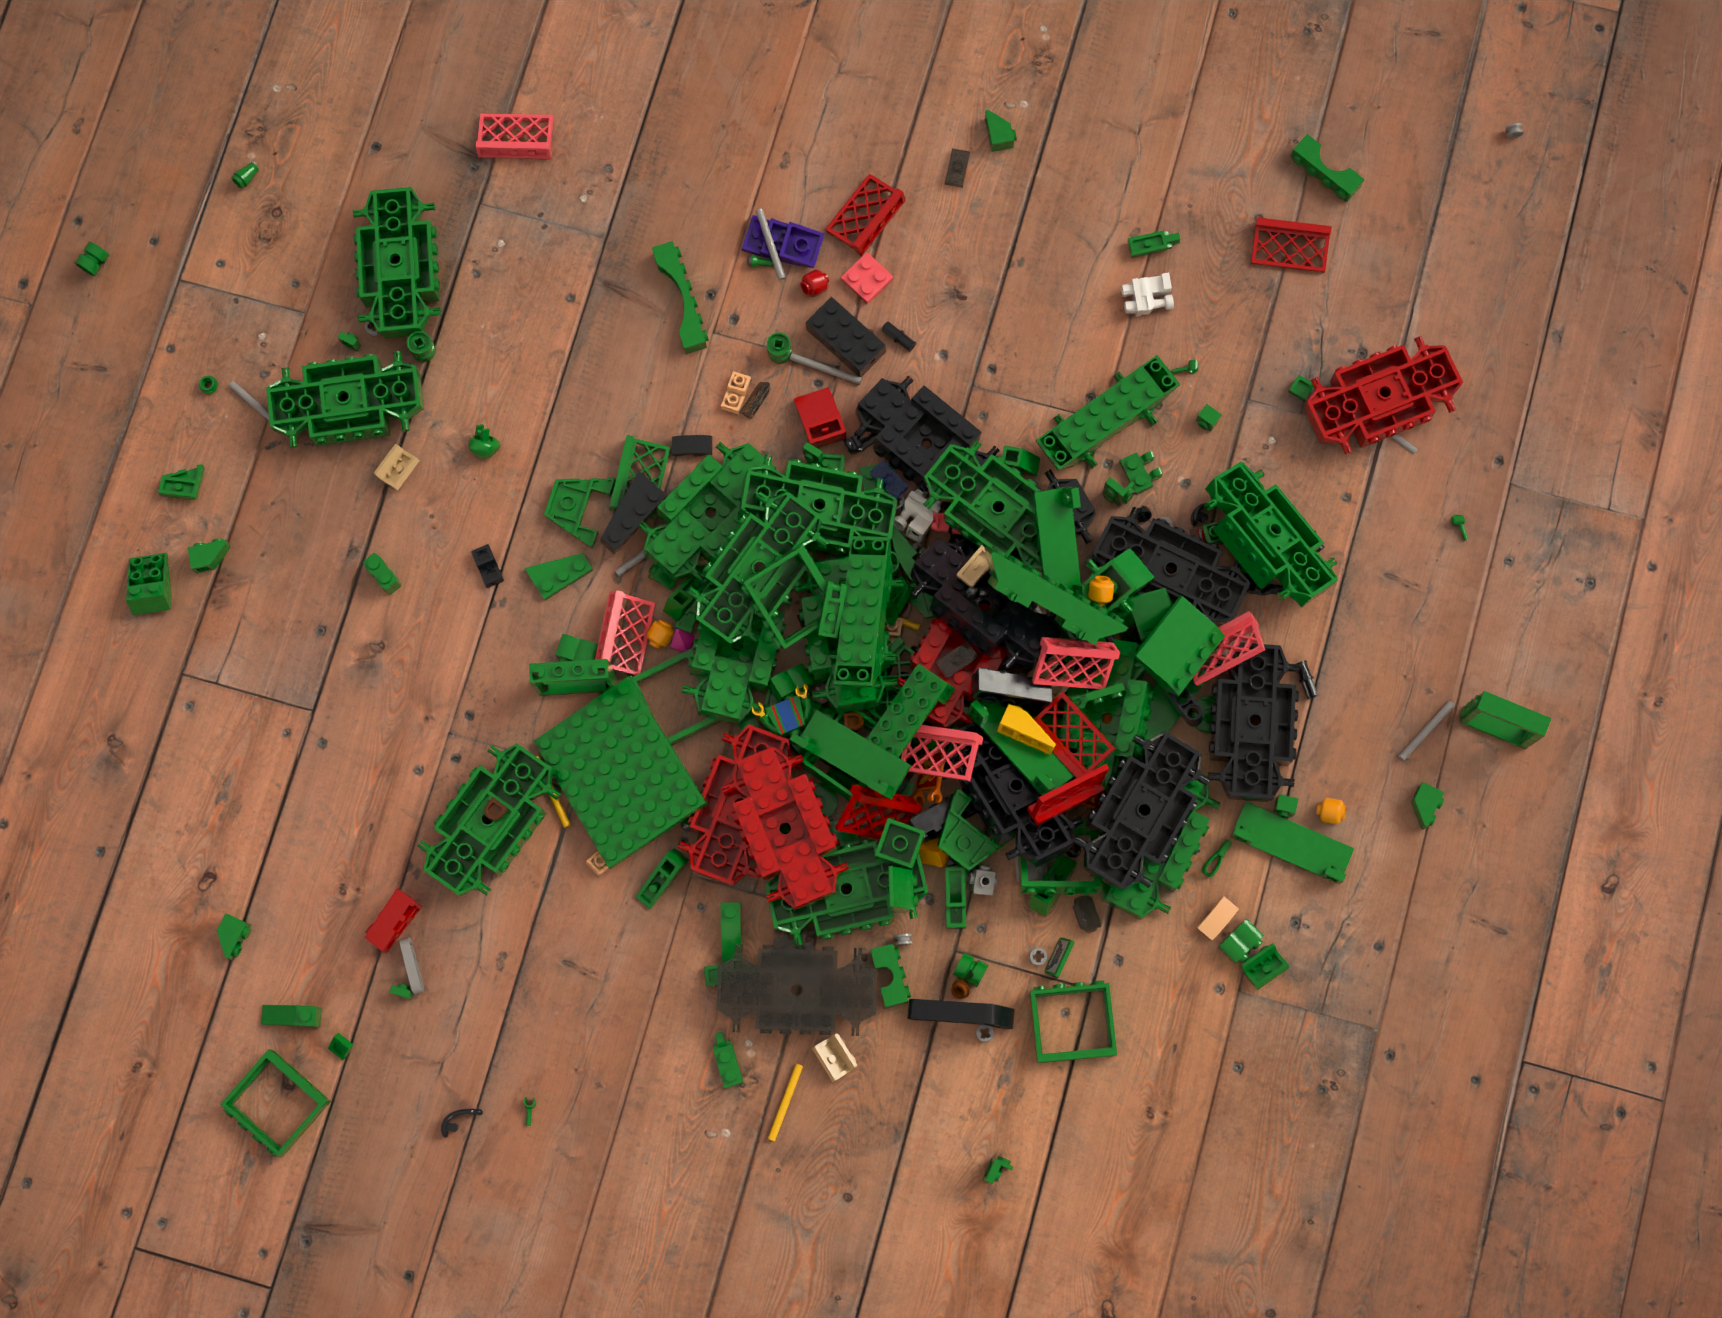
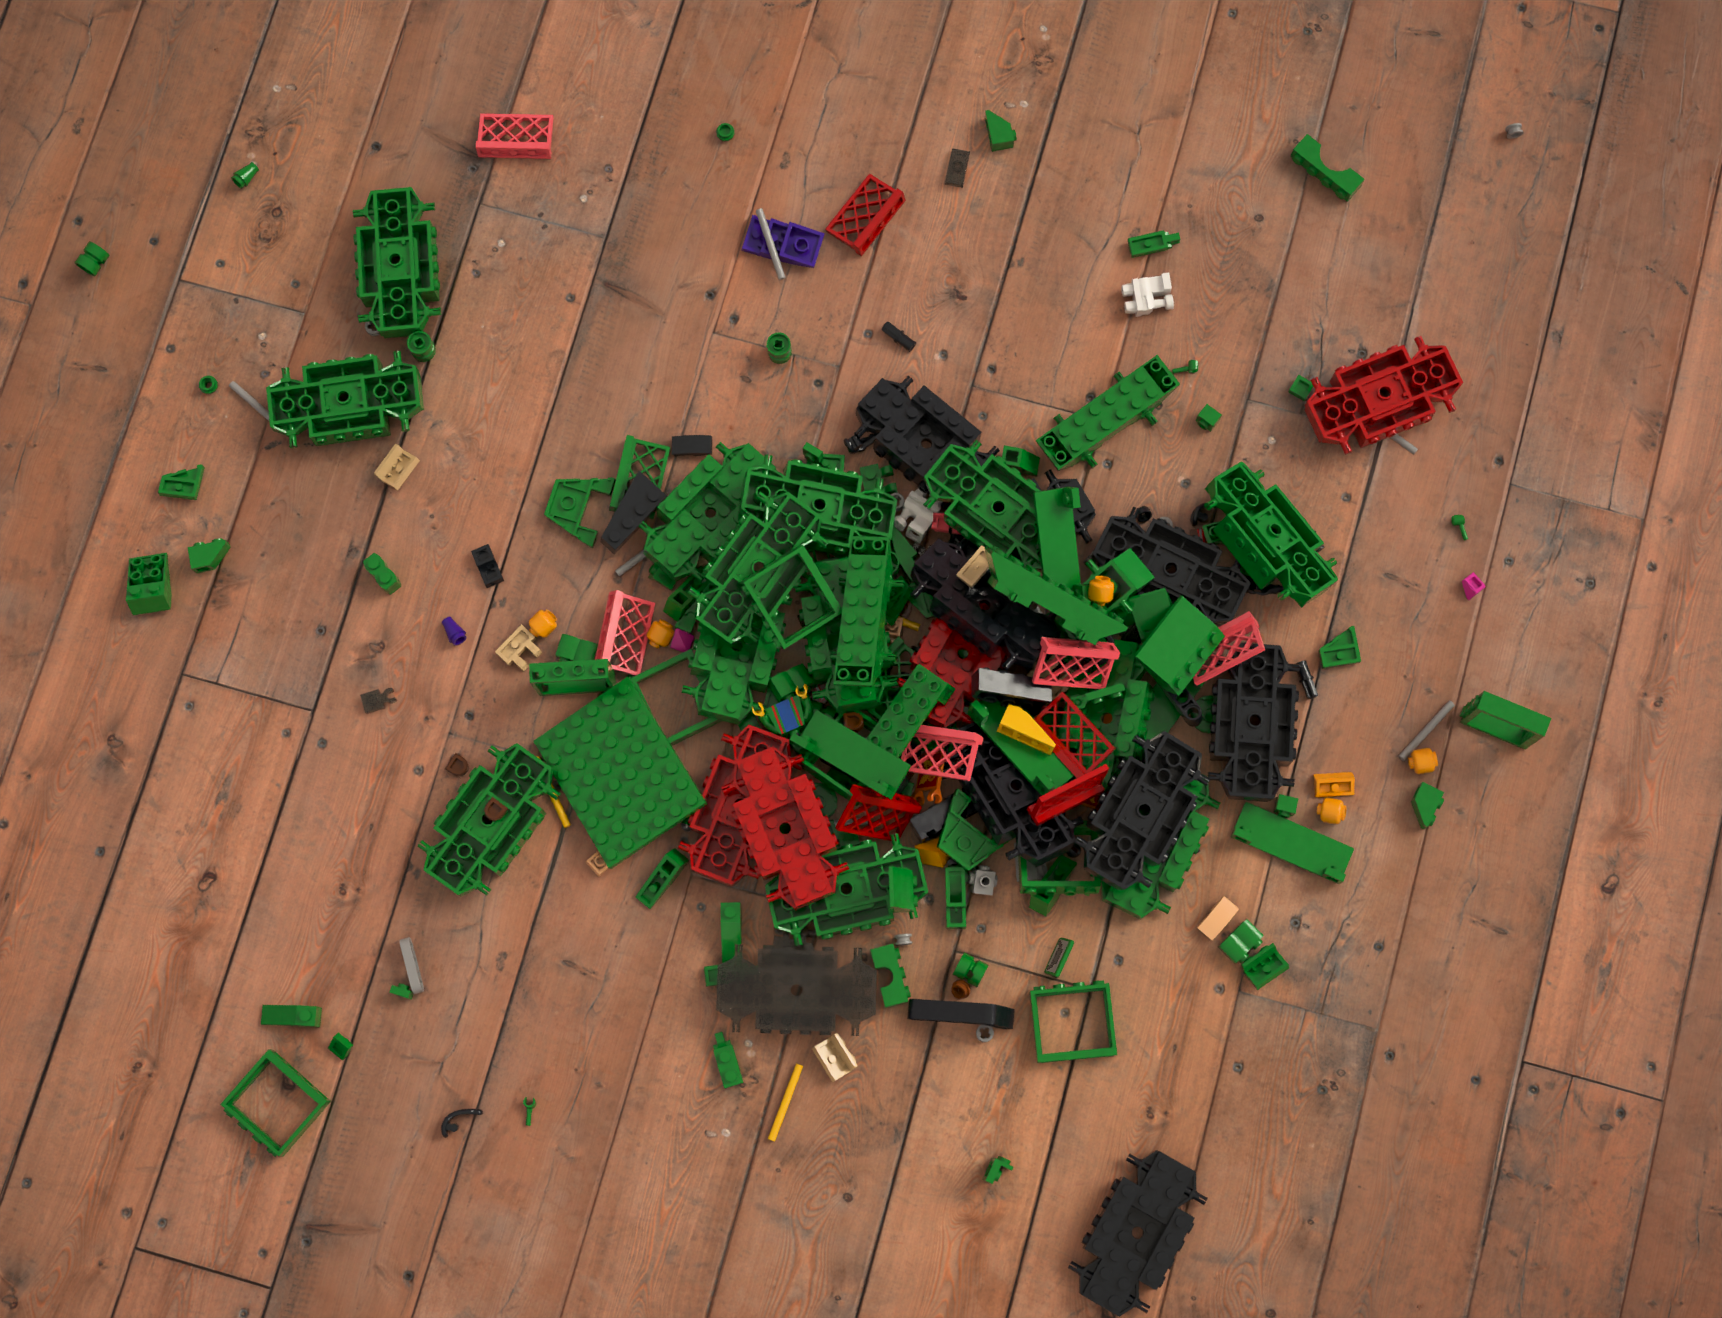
green slope [217,913,251,960] -> none
green plate [337,332,361,352] -> none
red wedge [364,888,423,953] -> none
green piece [468,424,501,459] -> none
green wing [525,553,593,600] -> none
green arch [652,241,709,354] -> none
light nougat slope [721,371,751,415] -> none
clear smoke slope [740,382,771,419] -> none
green piece [747,255,774,268] -> none
light grey bar [790,353,862,385] -> none
red slope [793,387,847,448] -> none
red head [800,270,829,297] -> none
black brick [806,296,886,377] -> none
green plate [817,581,847,638] -> none
coral plate [841,252,893,304] -> none
clear blue plate [869,460,909,499] -> none
green brick [875,818,926,870] -> none
clear smoke plate [936,641,979,679] -> none
light grey bush [1029,948,1047,965] -> none
clear smoke piece [1072,895,1102,933] -> none
green bracket [1102,477,1135,507] -> none
green plate [1120,451,1163,495] -> none
green piece [1202,839,1232,877] -> none
red fence [1251,217,1332,273] -> none
none -> clear smoke plate [360,688,397,714]
none -> dark purple cone [442,617,467,646]
none -> reddish brown tile [445,753,469,776]
none -> tan plate [495,624,542,671]
none -> light orange head [529,609,557,638]
none -> green plate [716,123,735,141]
none -> black piece [1068,1150,1208,1317]
none -> light orange slope [1313,772,1355,797]
none -> green wing [1318,626,1361,669]
none -> light orange head [1408,748,1438,774]
none -> dark pink slope [1462,572,1486,600]

